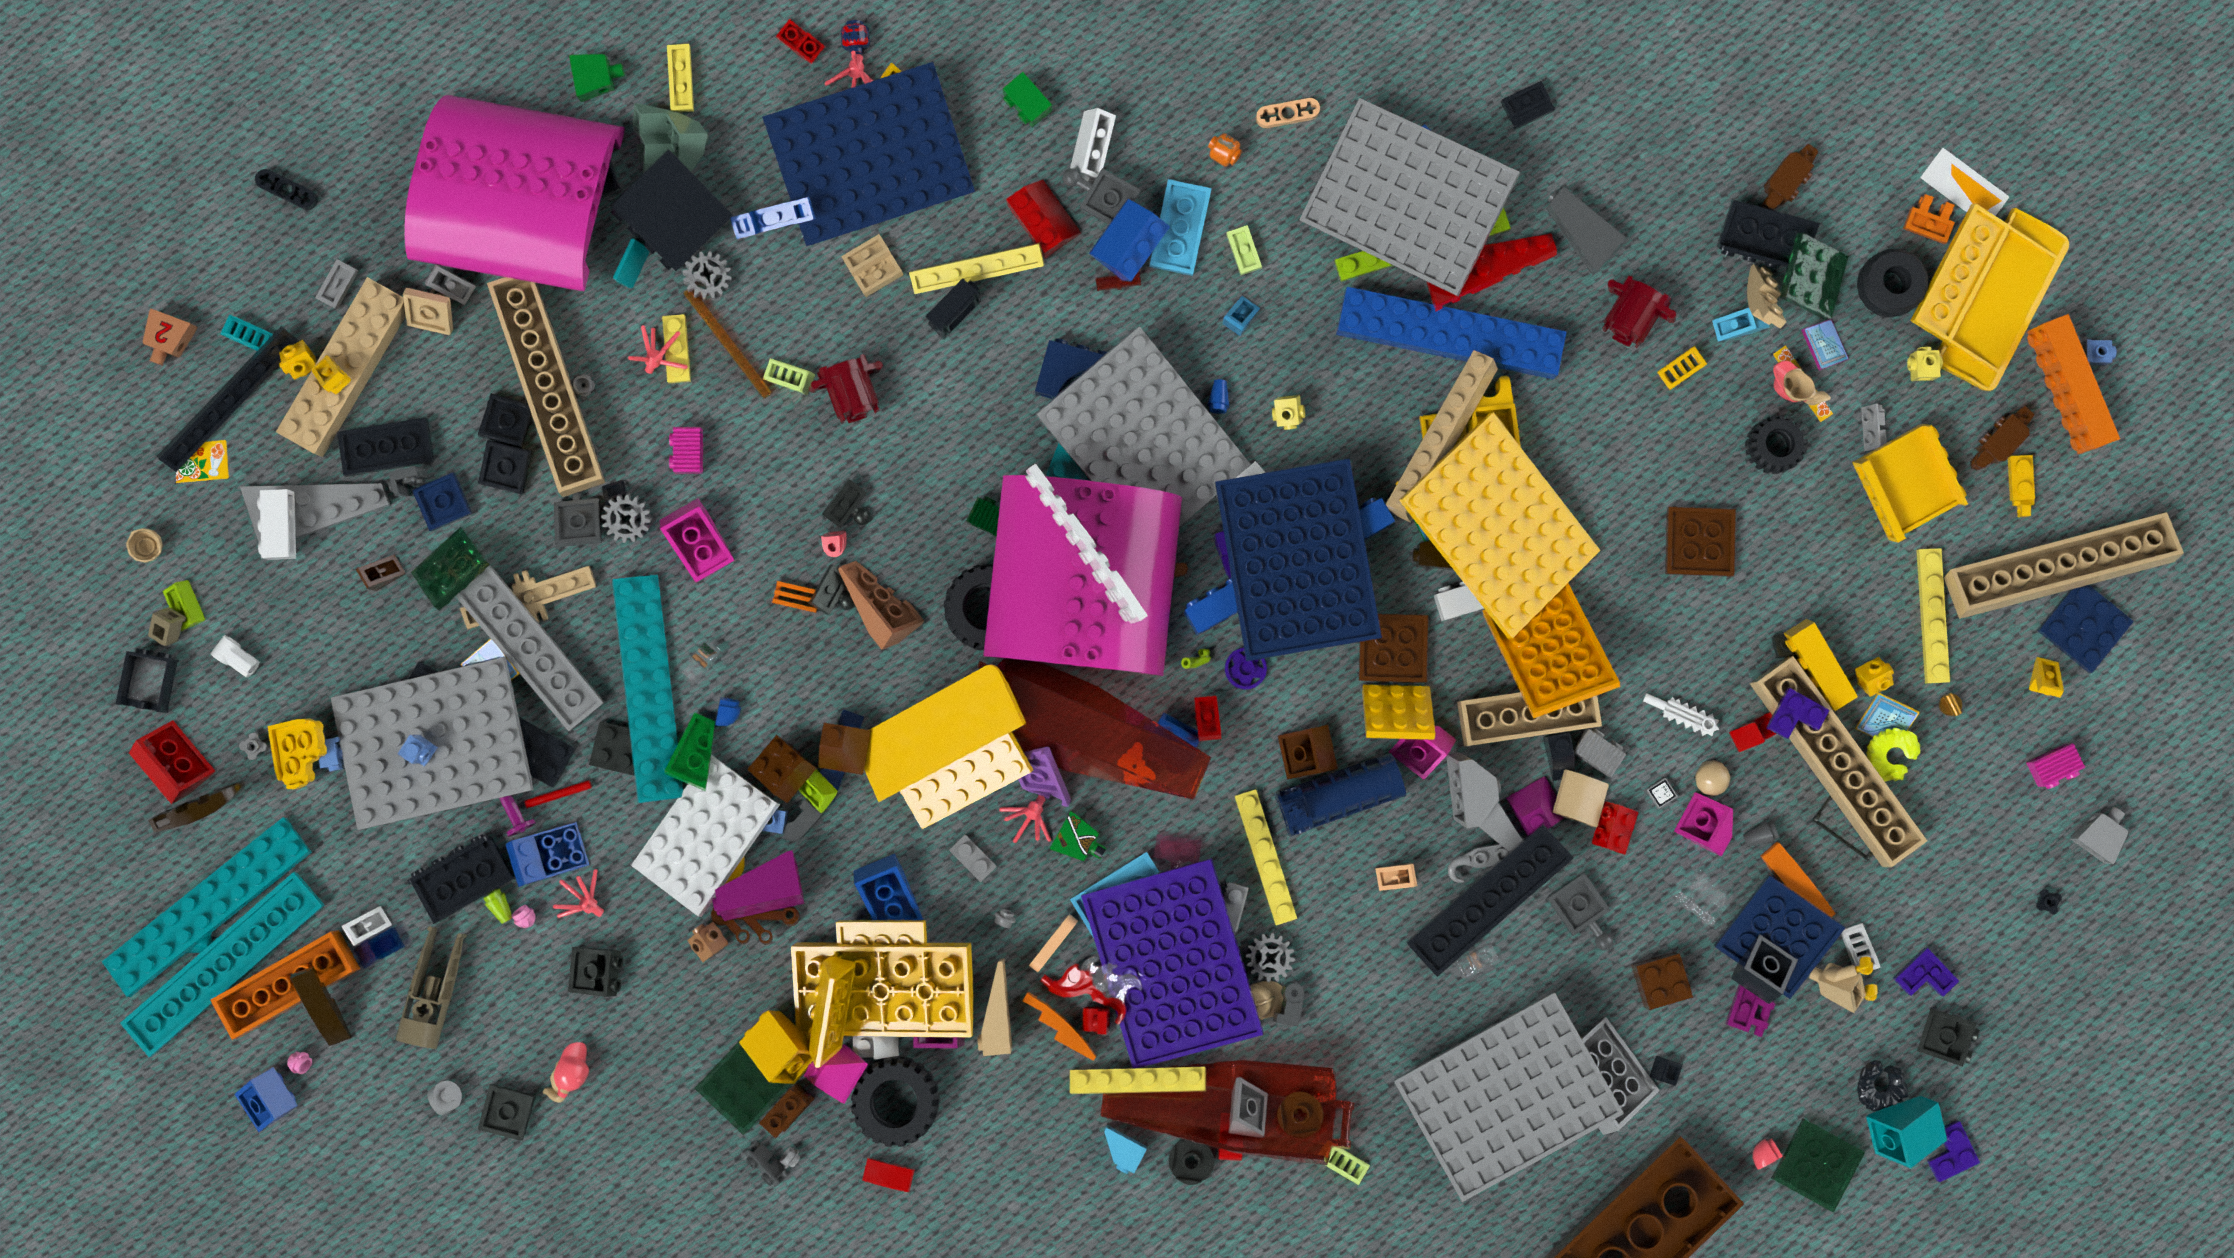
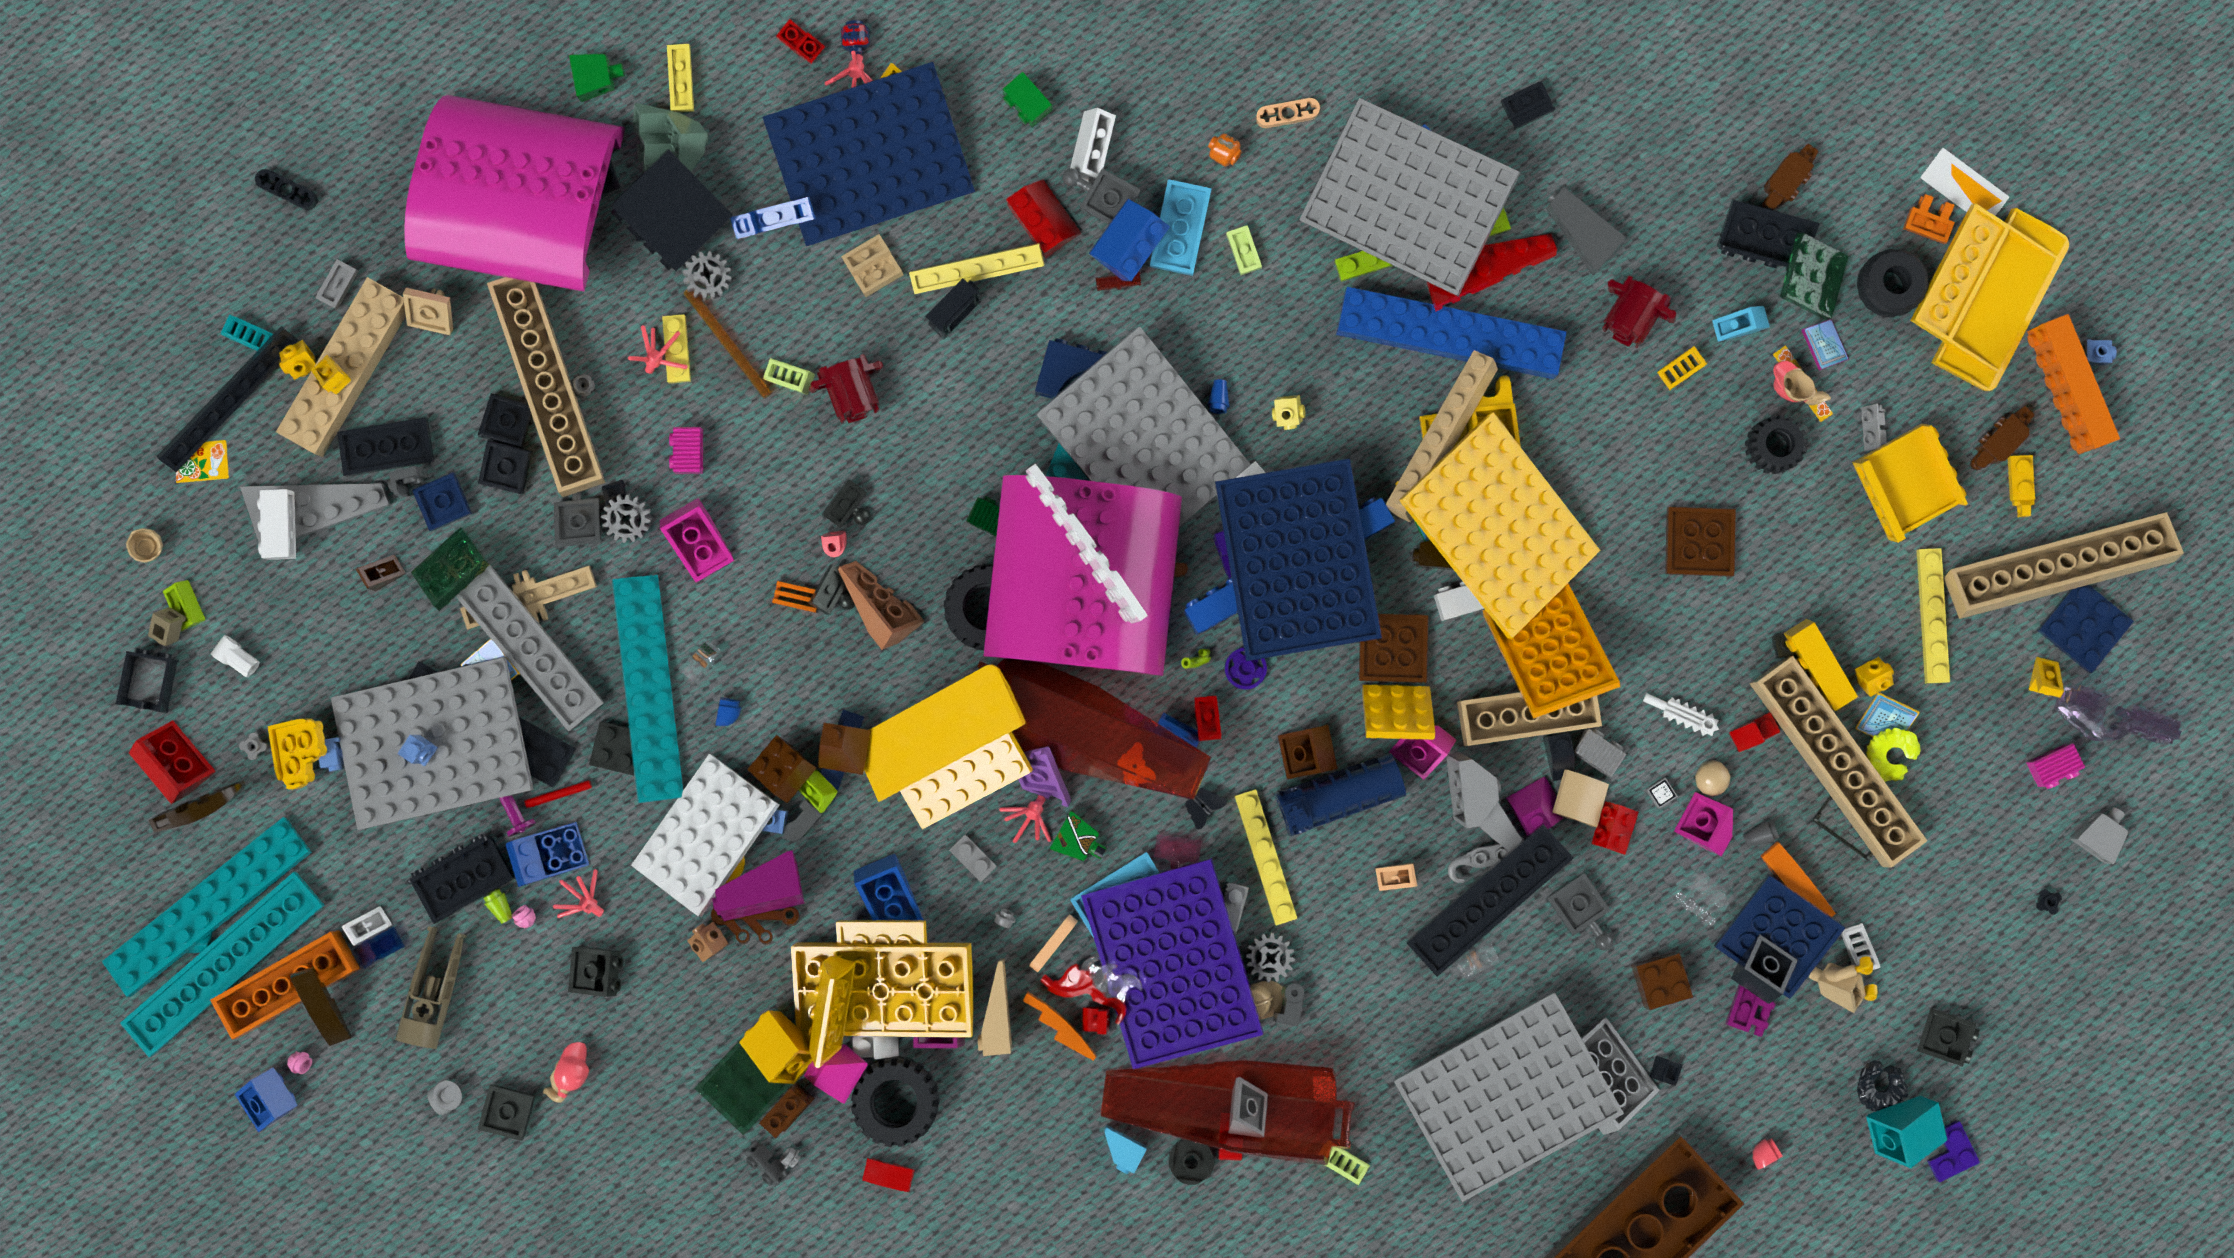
nougat torso [143,308,198,366] -> none
light grey slope [425,265,476,305] -> none
teal slope [613,238,650,289] -> none
green wing [664,713,715,792] -> none
light yellow plate [1070,1067,1206,1094] -> none
dark azure slope [1222,296,1260,336] -> none
reddish brown plate [1277,1092,1324,1139] -> none
tan slope [1747,264,1786,329] -> none
dark purple plate [1766,688,1830,739] -> none
clear green plate [1771,1118,1865,1213] -> none
dark purple plate [1893,948,1959,997] -> none
light yellow brick [1907,347,1943,381] -> none
pearl gold plate [1939,692,1962,717] -> none
none -> black animal [1185,788,1227,830]
none -> clear purple piece [2054,685,2182,745]

